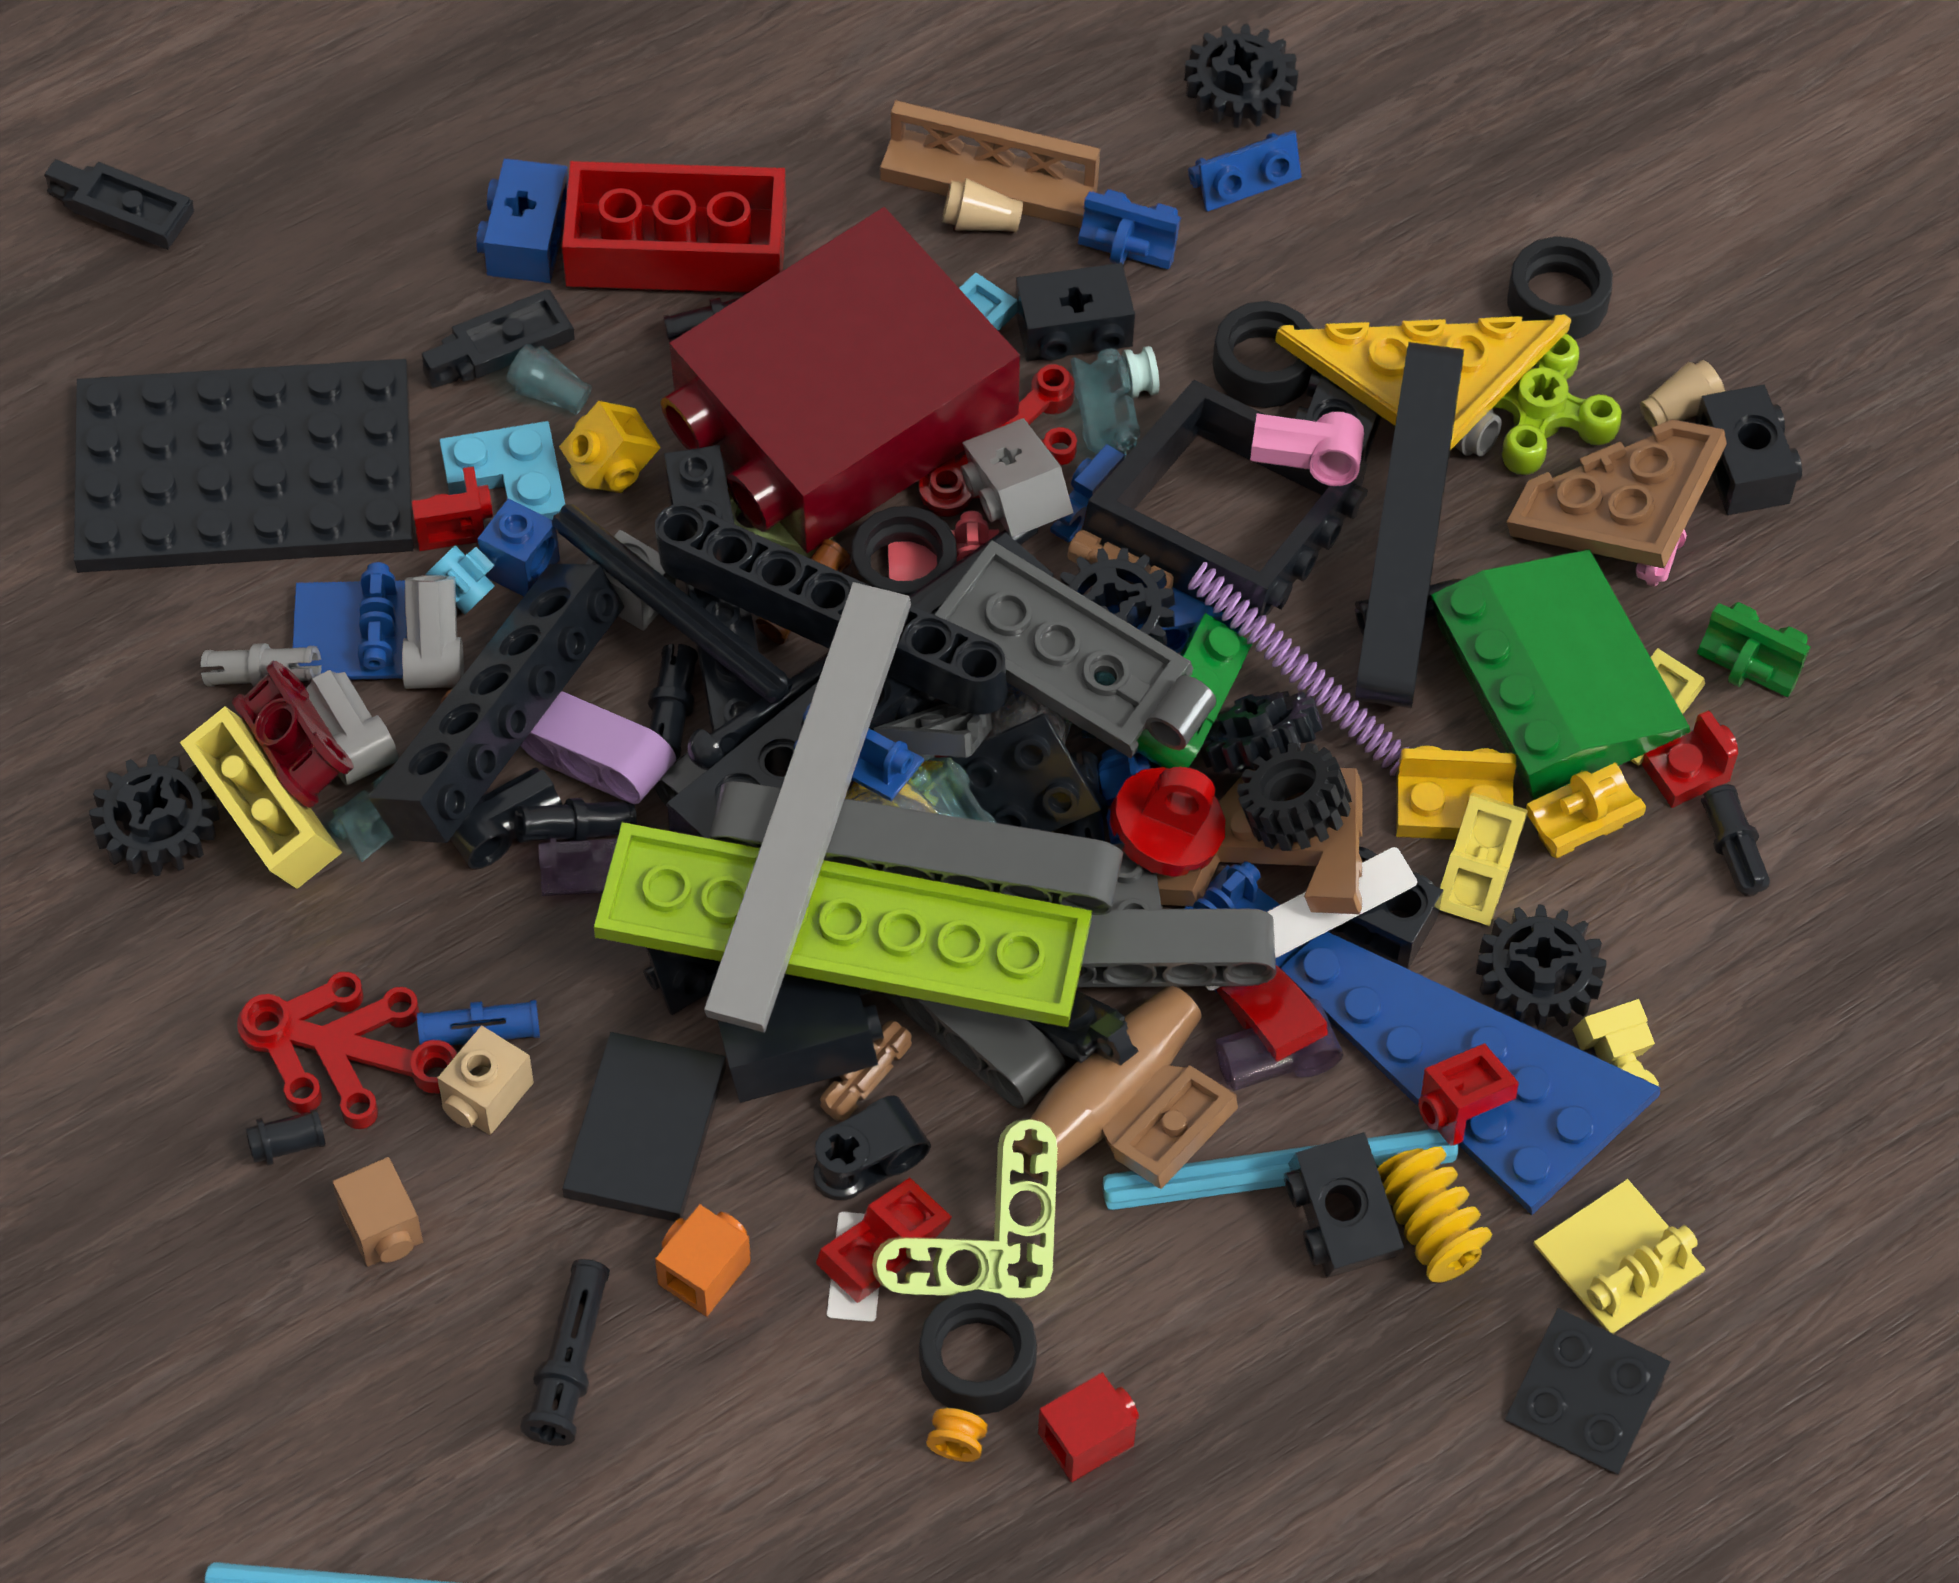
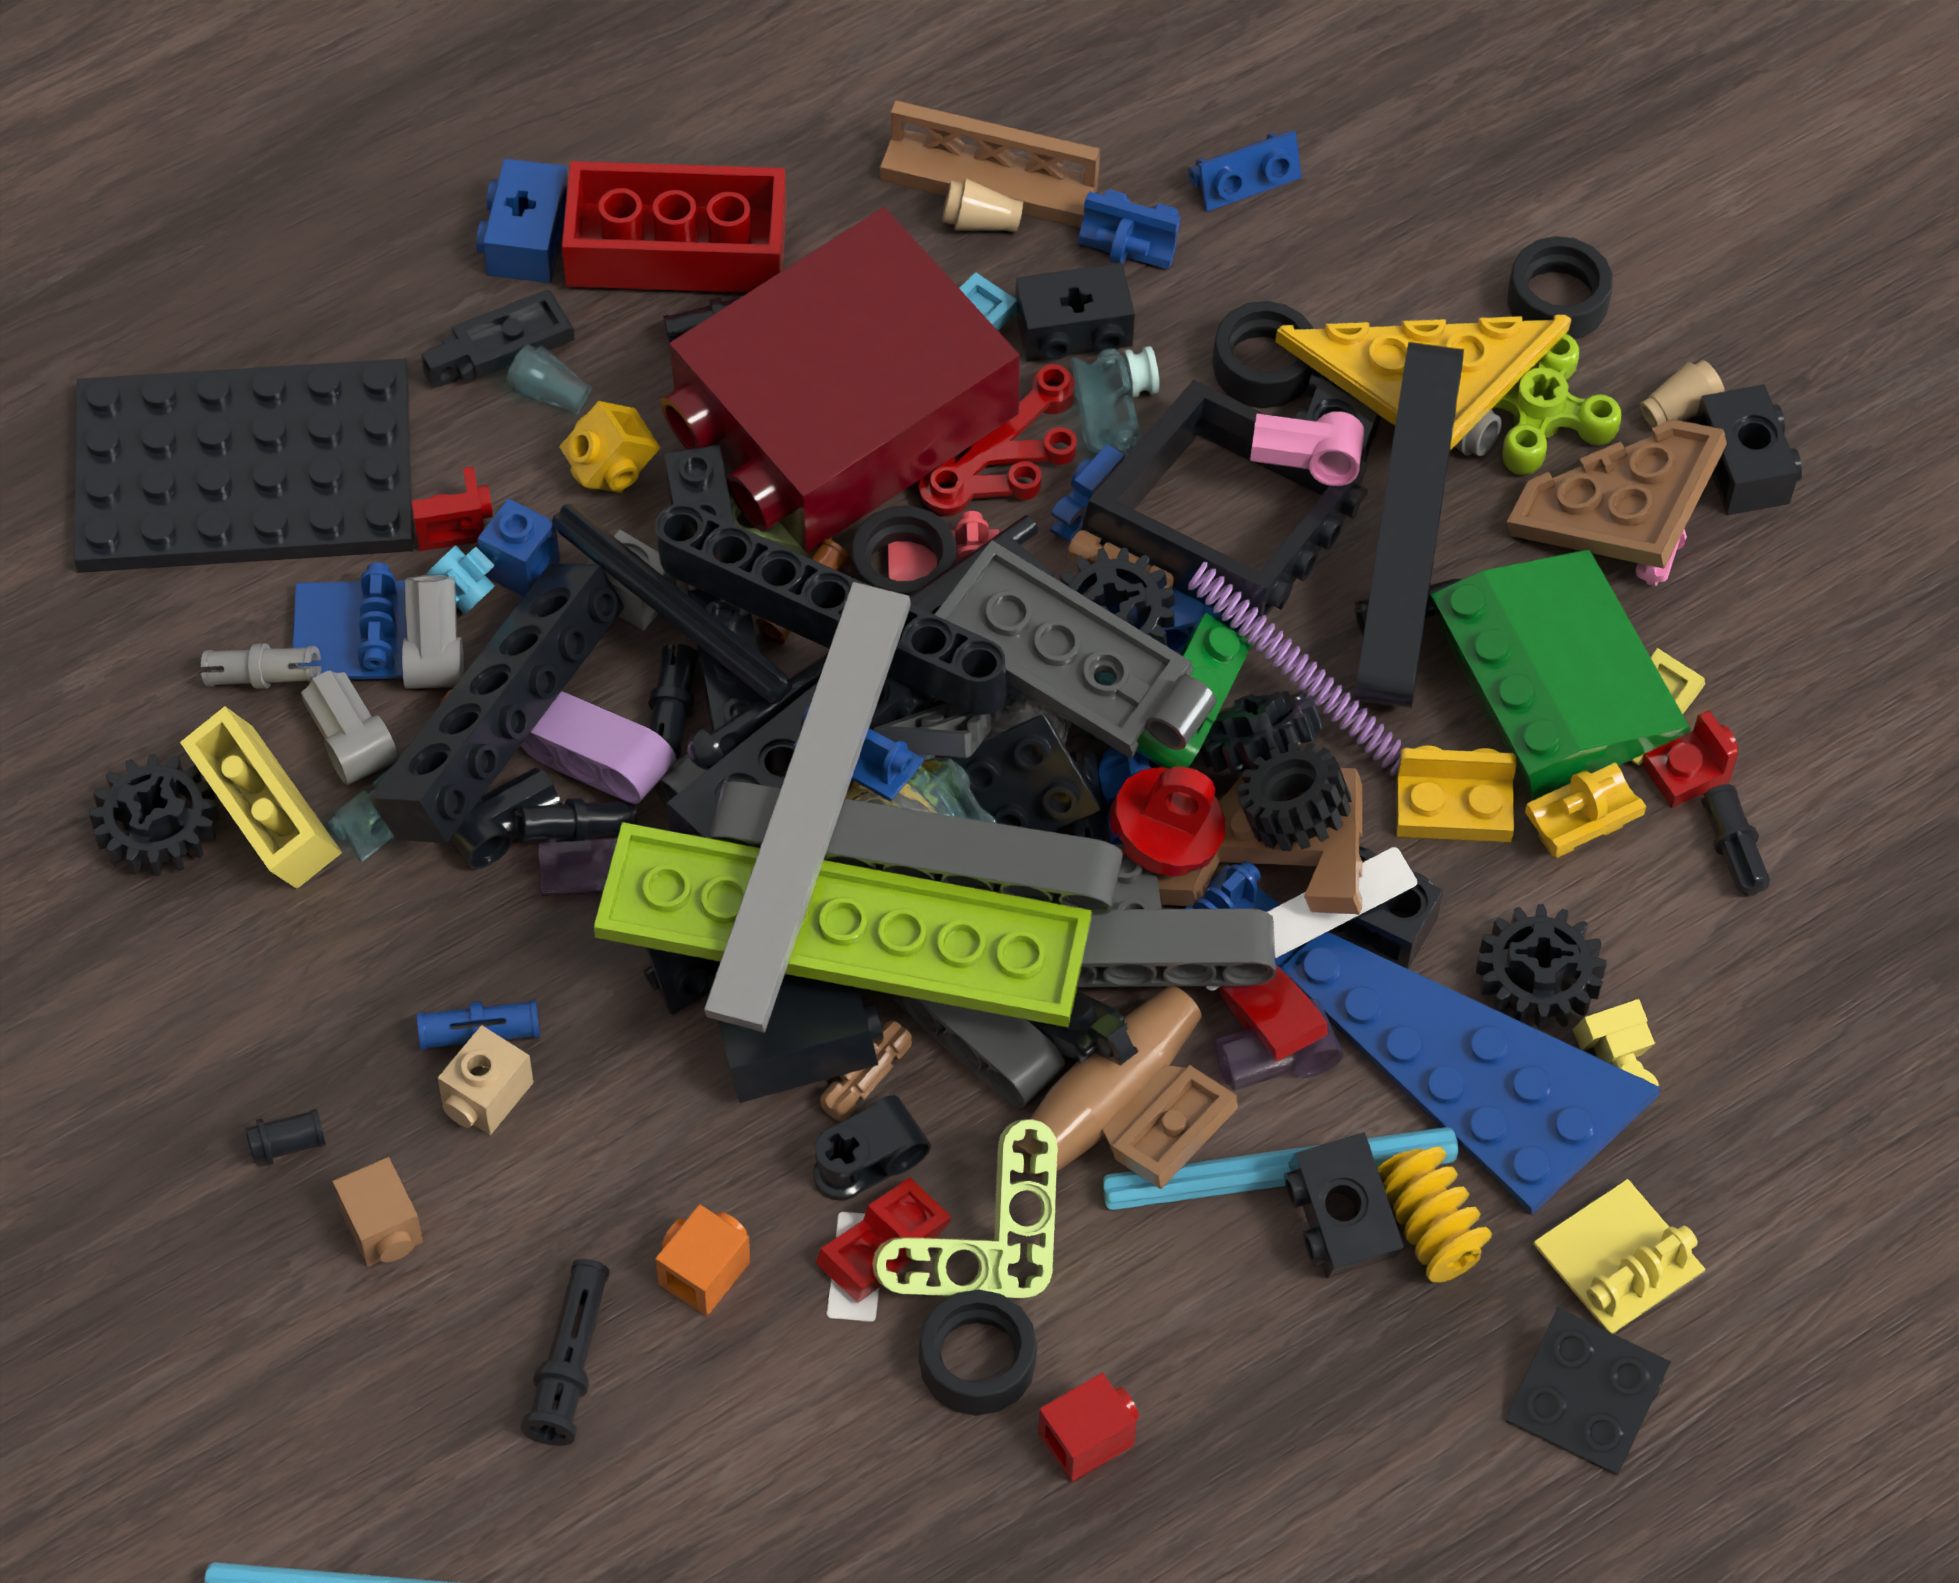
black hinge [44,159,194,250] -> none
dark red piece [232,660,354,808] -> none
red plant [237,971,457,1129] -> none
medium azure plate [440,421,565,520] -> none
black tile [562,1032,726,1222] -> none
light orange bush [926,1408,988,1462] -> none
light grey brick [961,418,1074,537] -> none
black gear [1184,24,1299,128] -> none
red bracket [1418,1043,1519,1146] -> none
light yellow slope [1439,793,1528,926] -> none
green hips [1696,602,1811,697] -> none

